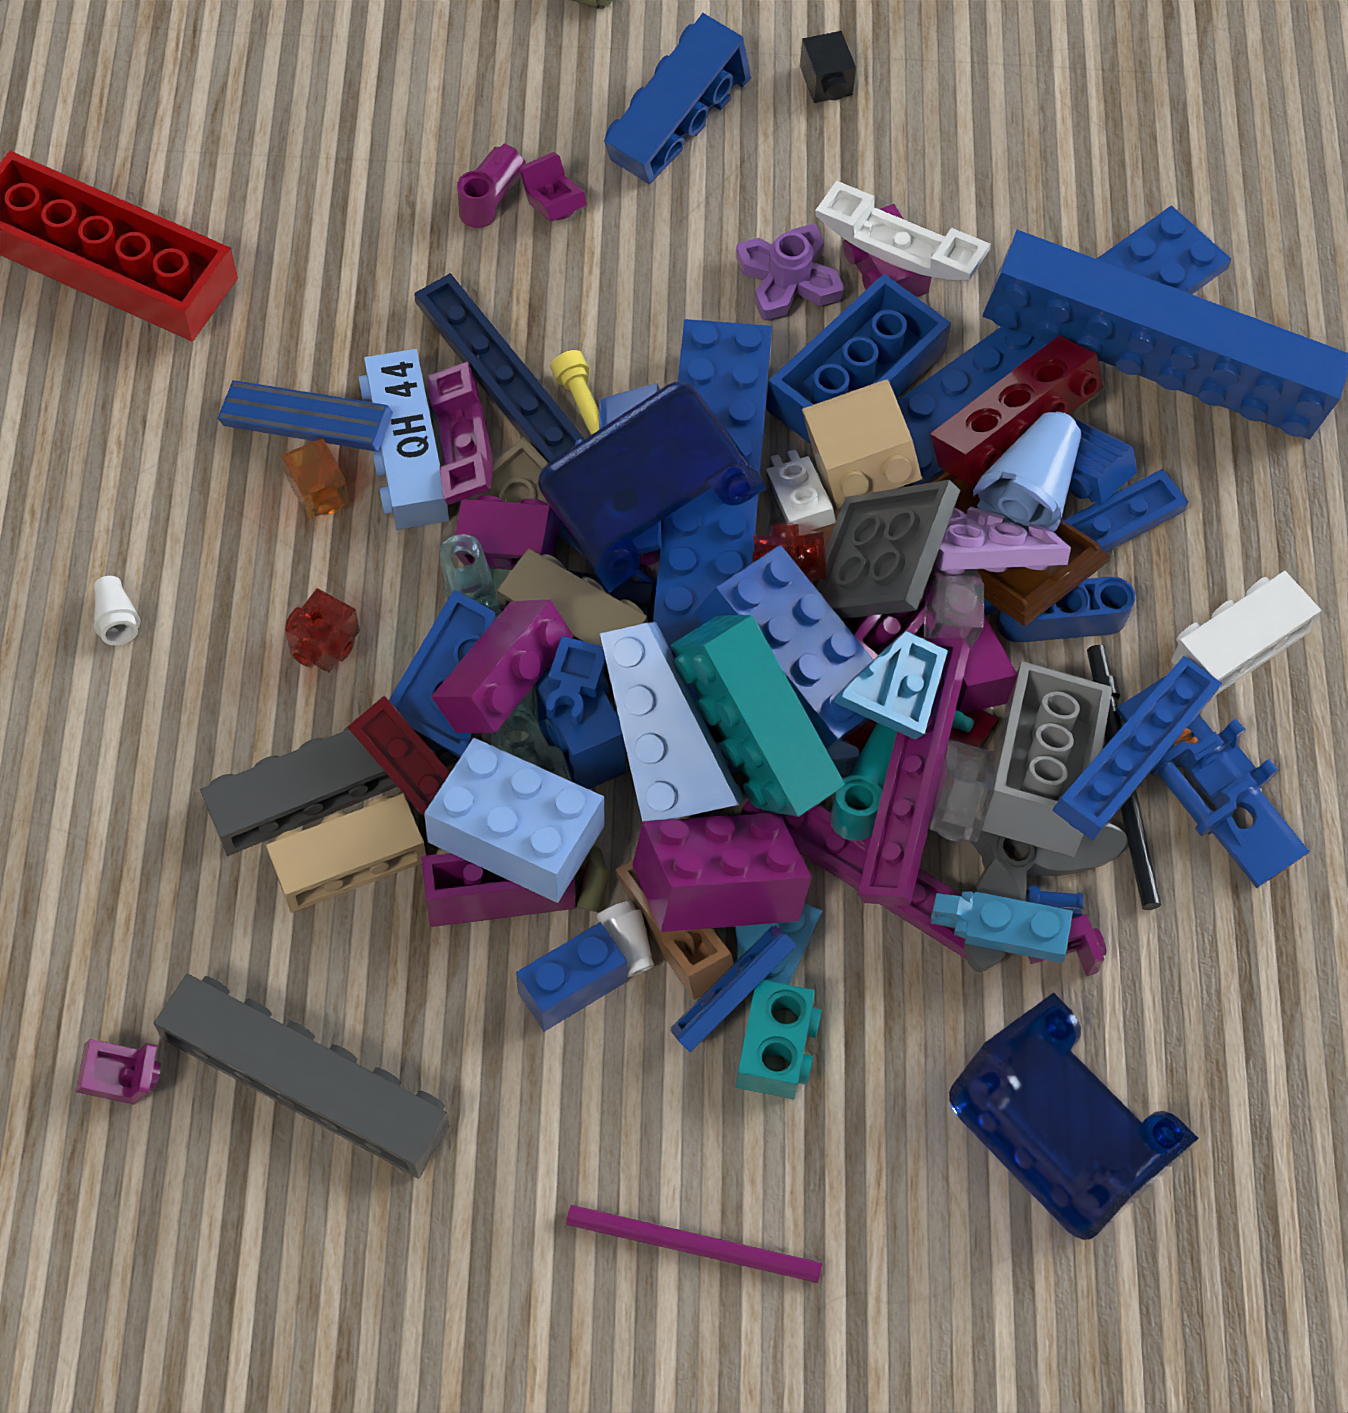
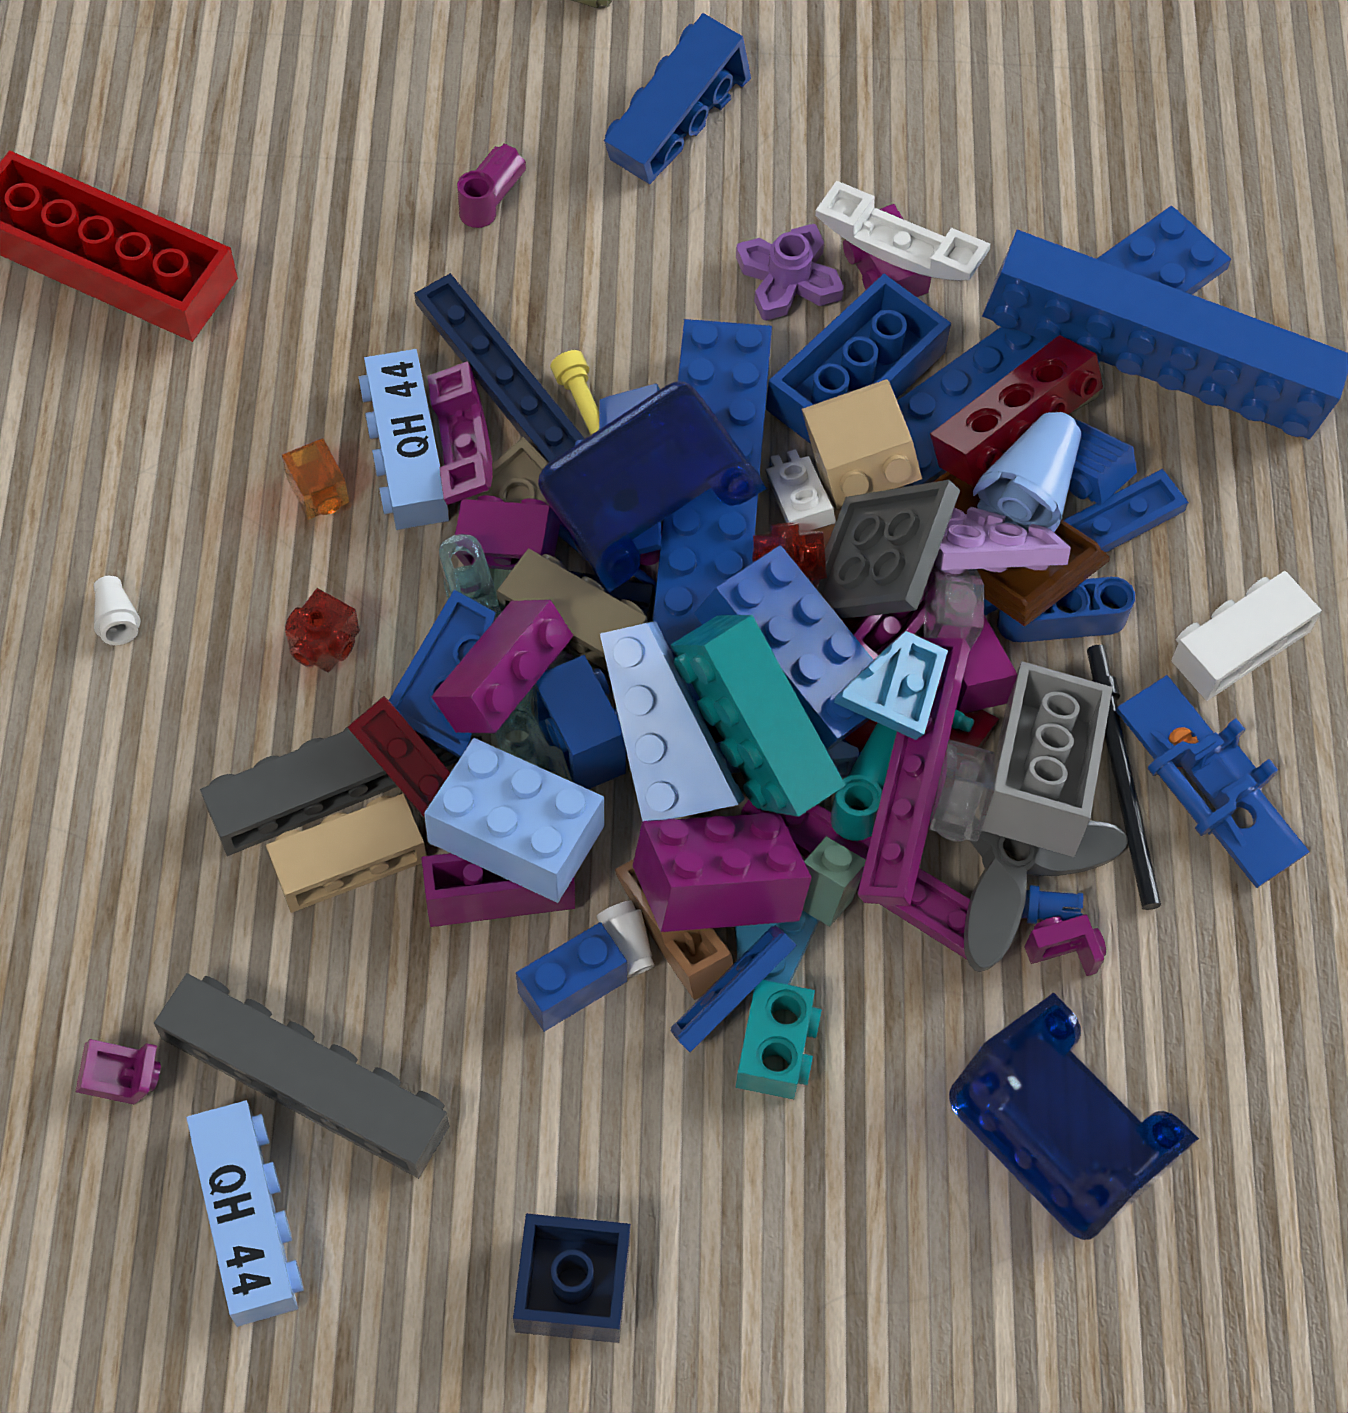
blue tile [217,380,393,452] -> none
magenta bracket [520,152,587,222] -> none
blue plate [546,636,606,725] -> none
magenta piece [566,1205,822,1283] -> none
olive arm [576,845,609,913] -> none
black brick [800,31,856,103] -> none
dark azure hinge [931,891,1073,963] -> none
blue plate [1052,656,1222,841] -> none
none -> light blue brick [186,1100,304,1327]
none -> dark blue brick [513,1213,631,1343]
none -> sand green brick [803,837,866,927]

